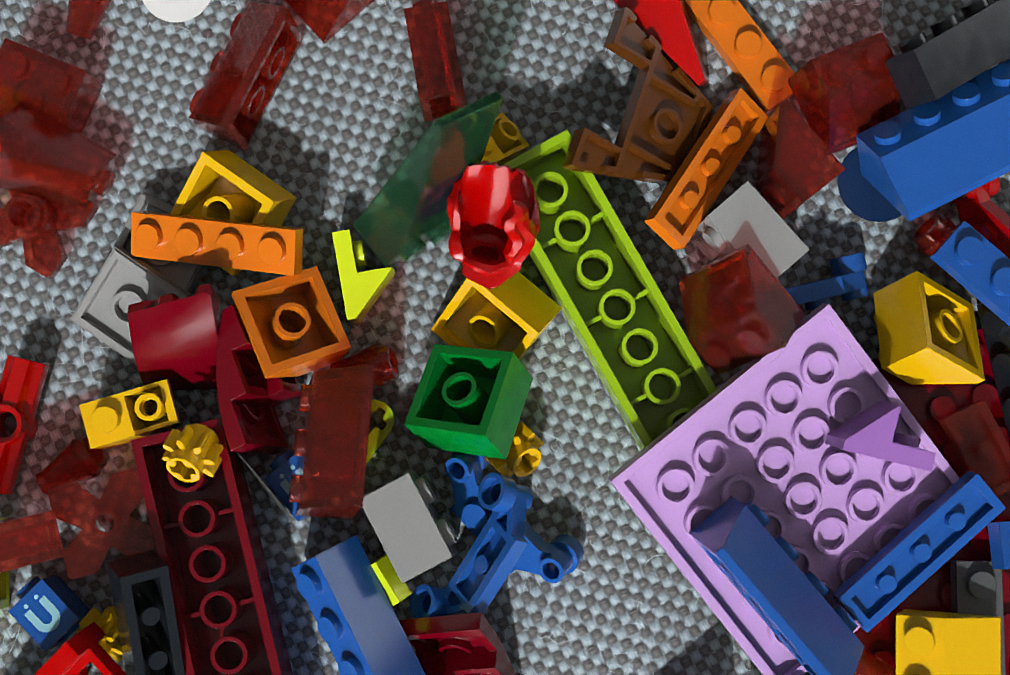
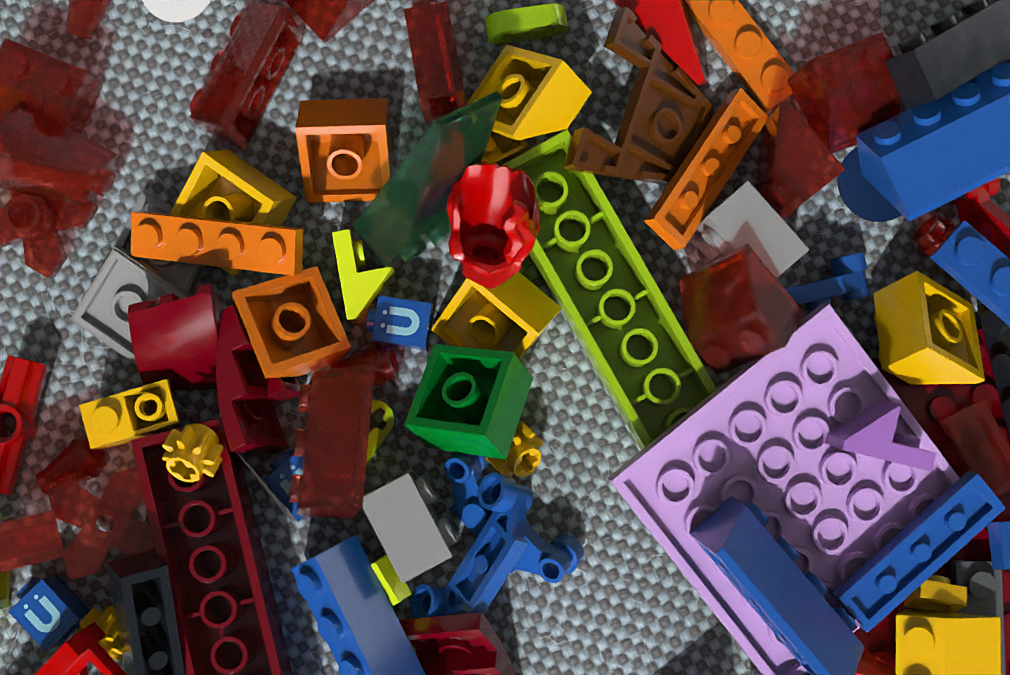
none -> orange slope [295,98,393,203]
none -> blue brick [366,295,434,351]
none -> yellow slope [458,44,592,141]
none -> lime beam [484,3,569,44]
none -> yellow plate [904,575,967,613]

